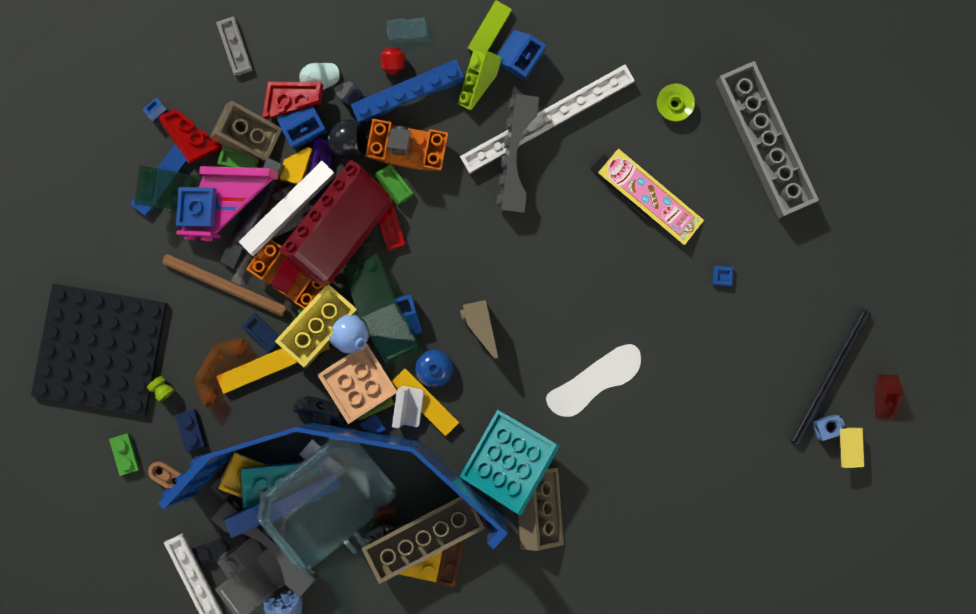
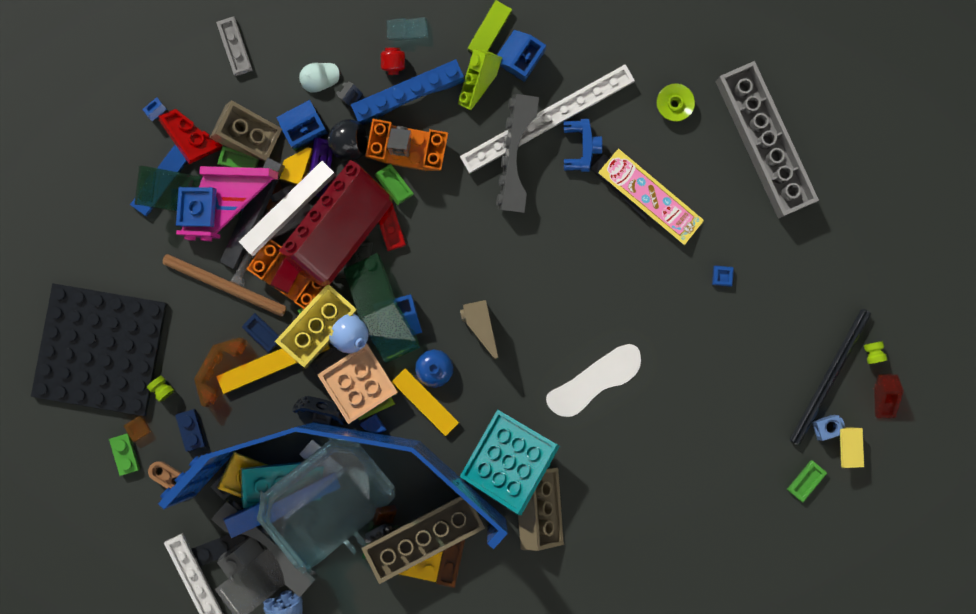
red wing [262,82,323,120] -> none
white panel [392,386,424,428] -> none
none -> clear orange tile [124,416,151,442]
none -> blue connector [564,119,602,172]
none -> bright green tile [787,460,827,502]
none -> lime wheel [864,341,887,364]

